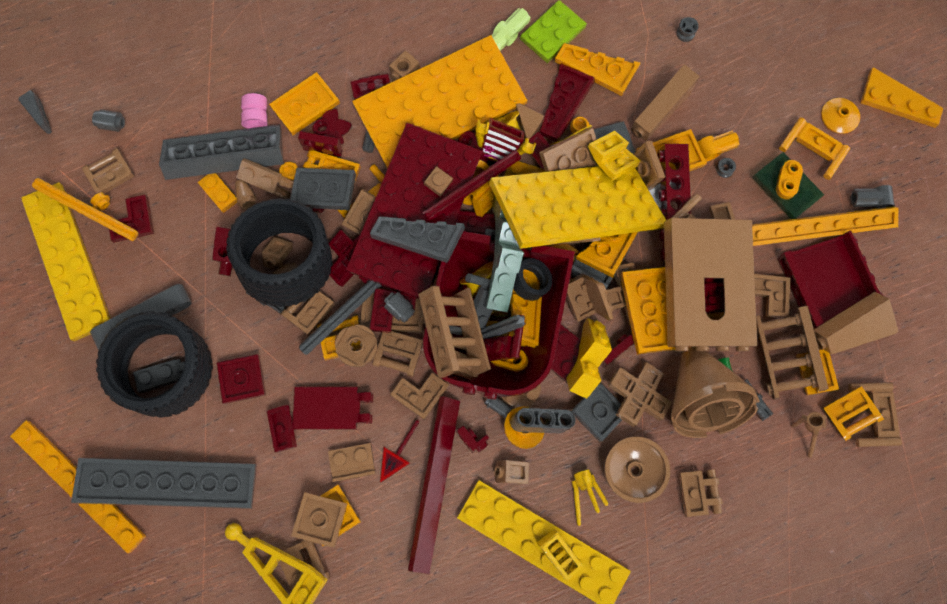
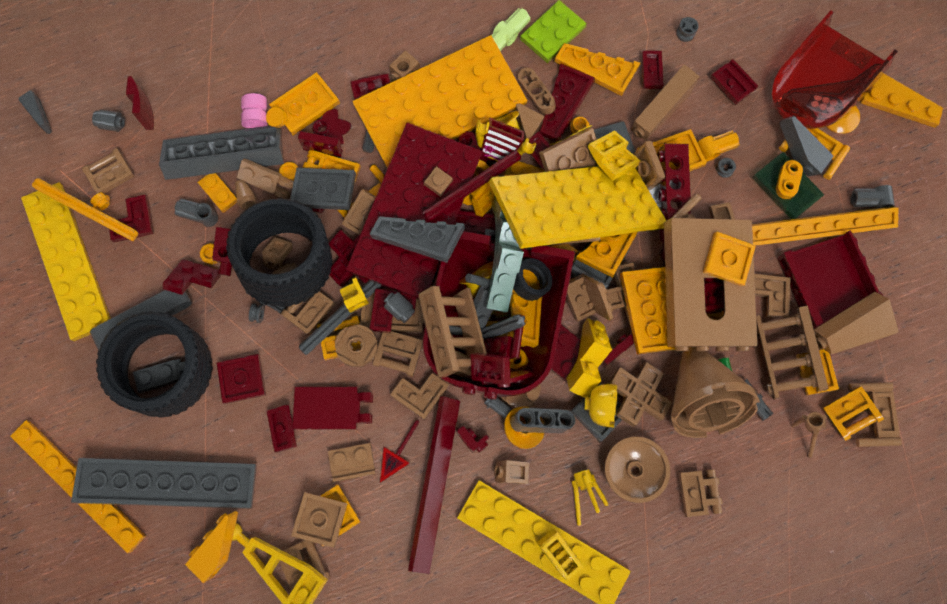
none -> dark red slope [126,76,154,130]
none -> dark red plate [162,259,221,295]
none -> dark grey piece [174,199,218,227]
none -> light orange slope [185,511,238,583]
none -> light orange tile [200,243,218,265]
none -> dark grey bush [249,304,265,323]
none -> light orange tile [266,107,287,128]
none -> yellow panel [340,278,369,313]
none -> dark red bracket [470,353,533,387]
none -> medium nougat beam [518,68,556,114]
none -> yellow cylinder [585,384,618,428]
none -> dark red plate [641,51,664,89]
none -> light orange tile [703,232,756,286]
none -> dark red plate [710,59,758,105]
none -> clear red windscreen [772,10,898,129]
none -> dark grey slope [779,116,833,177]

